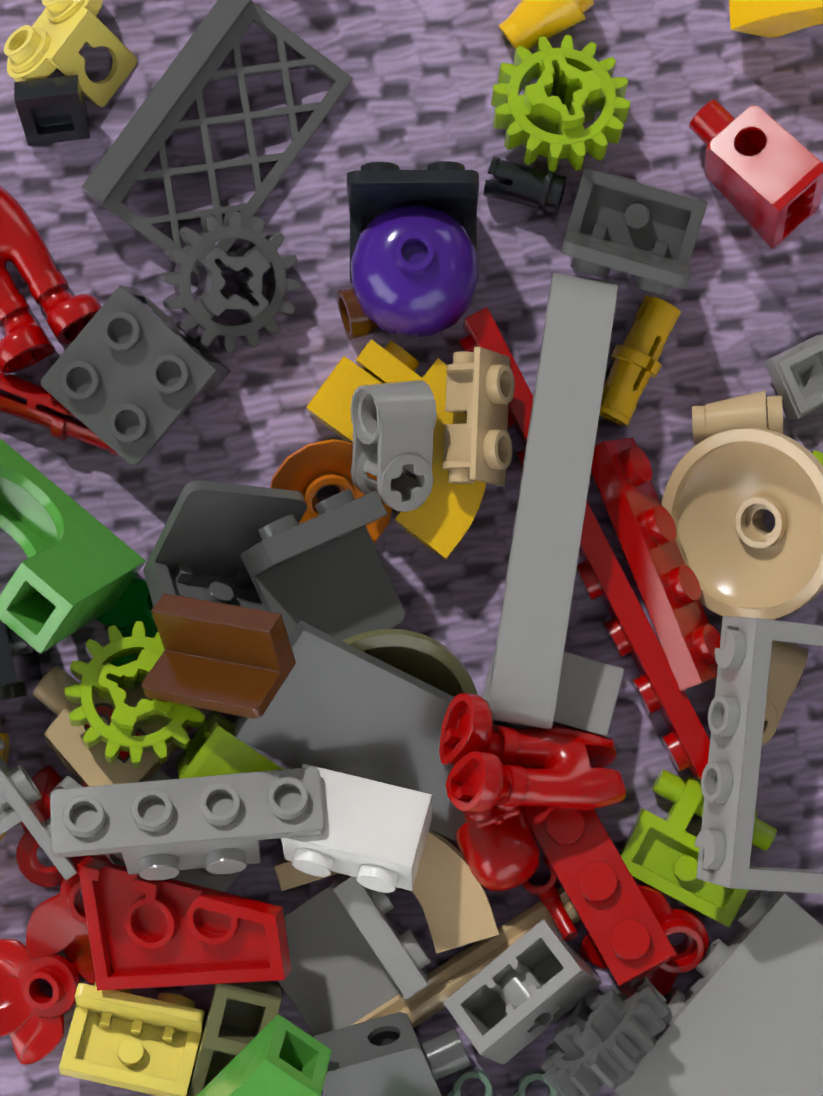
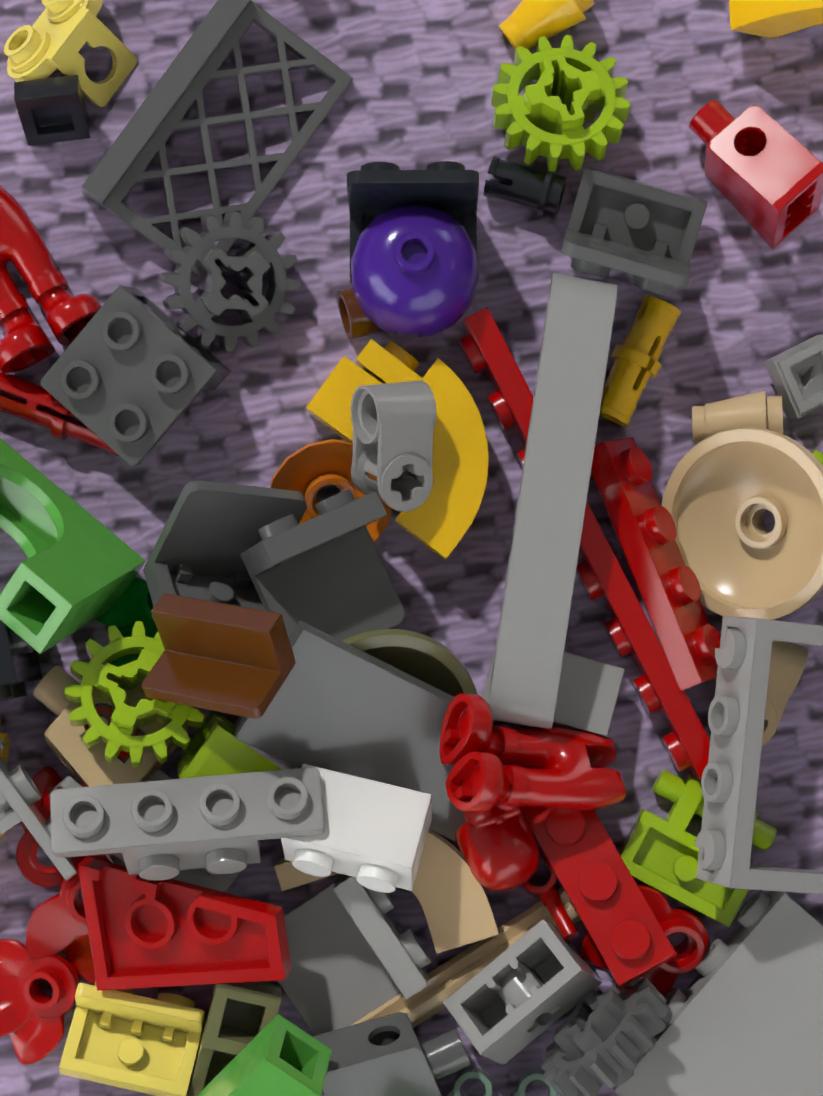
tan hinge [443,347,515,486] -> none

